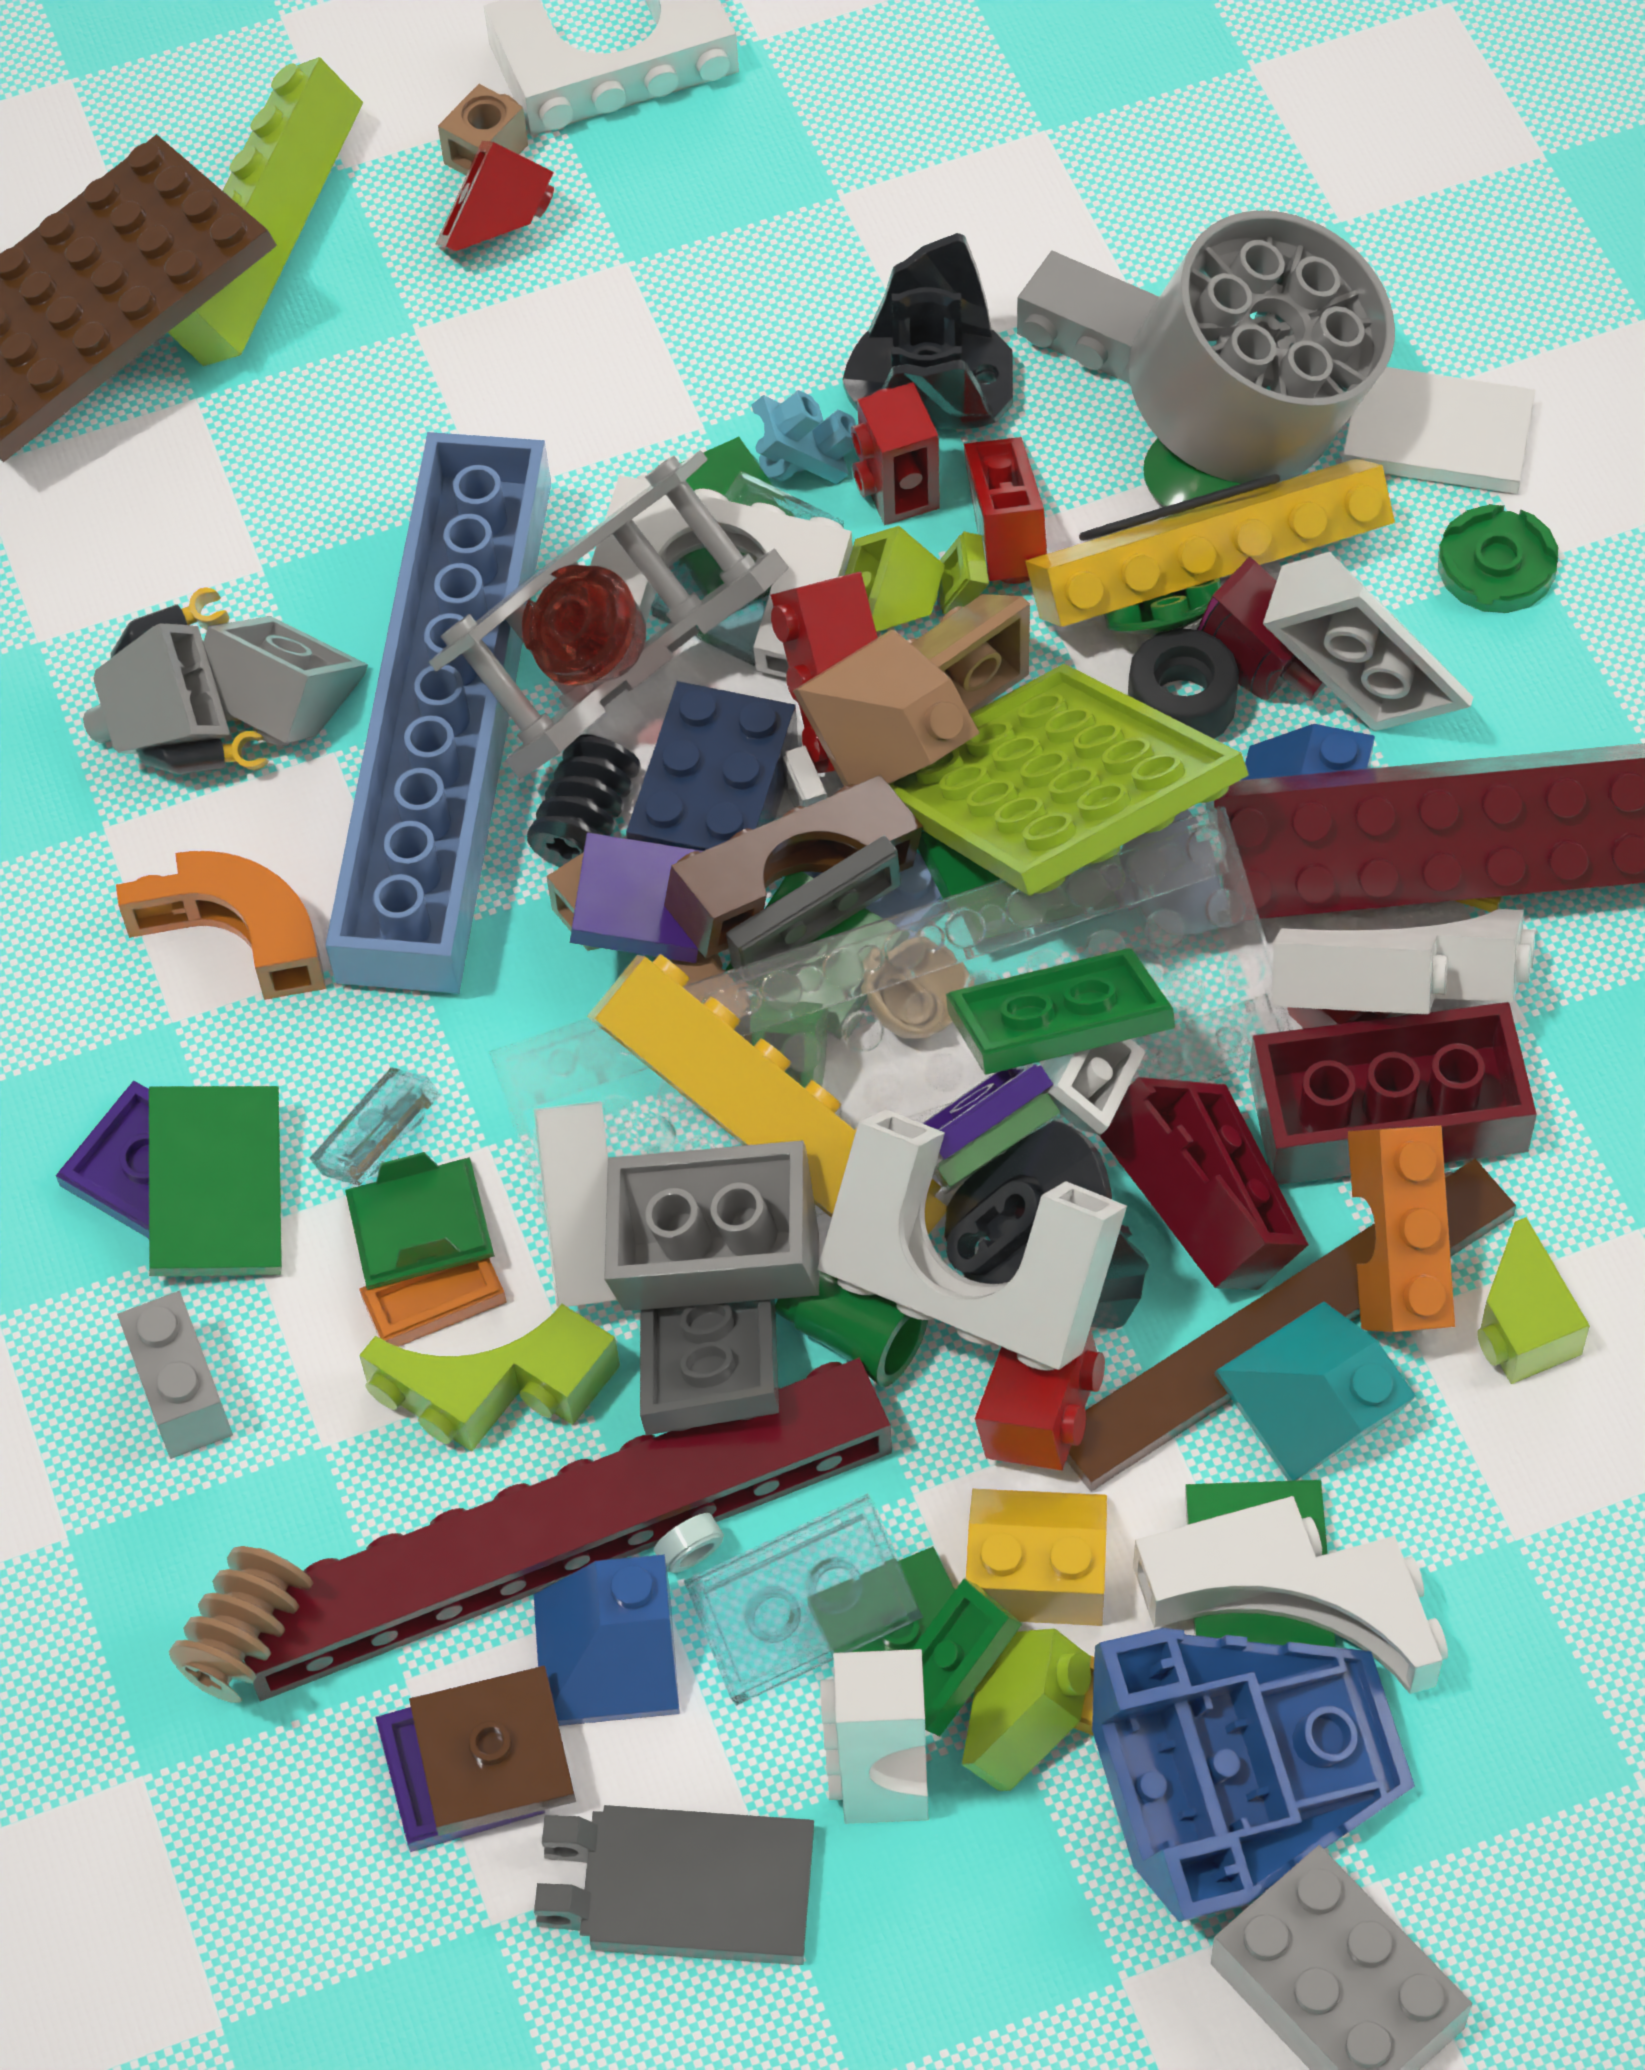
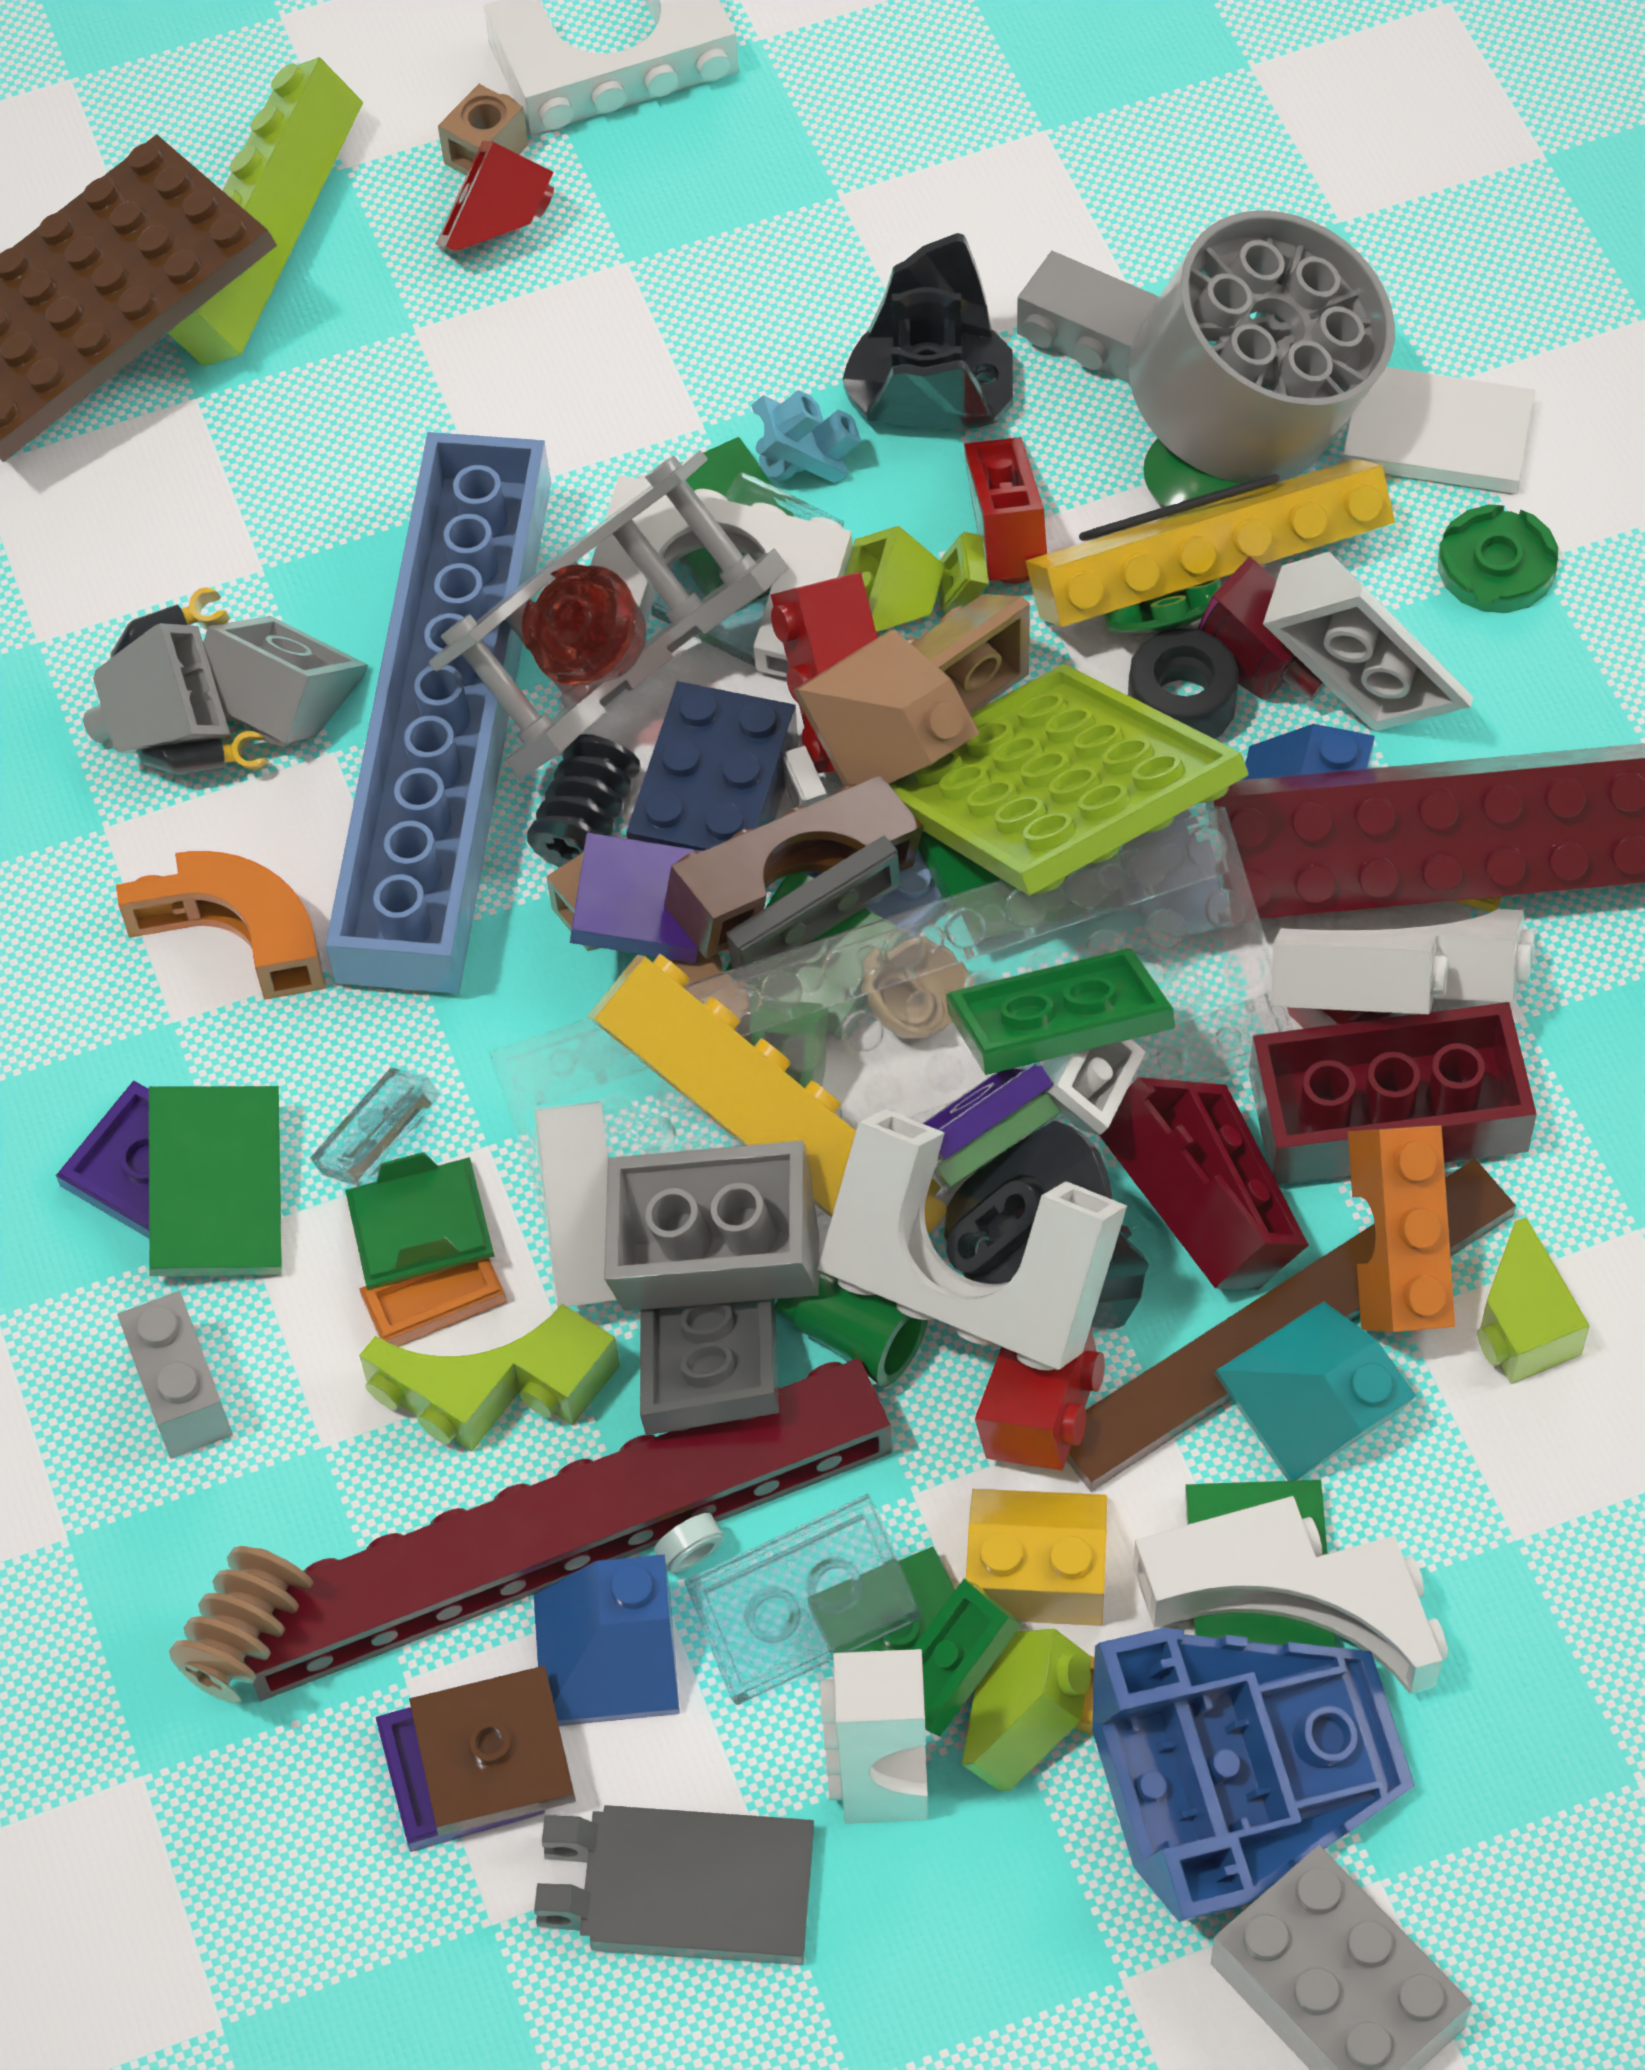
red brick [851,382,940,526] -> none

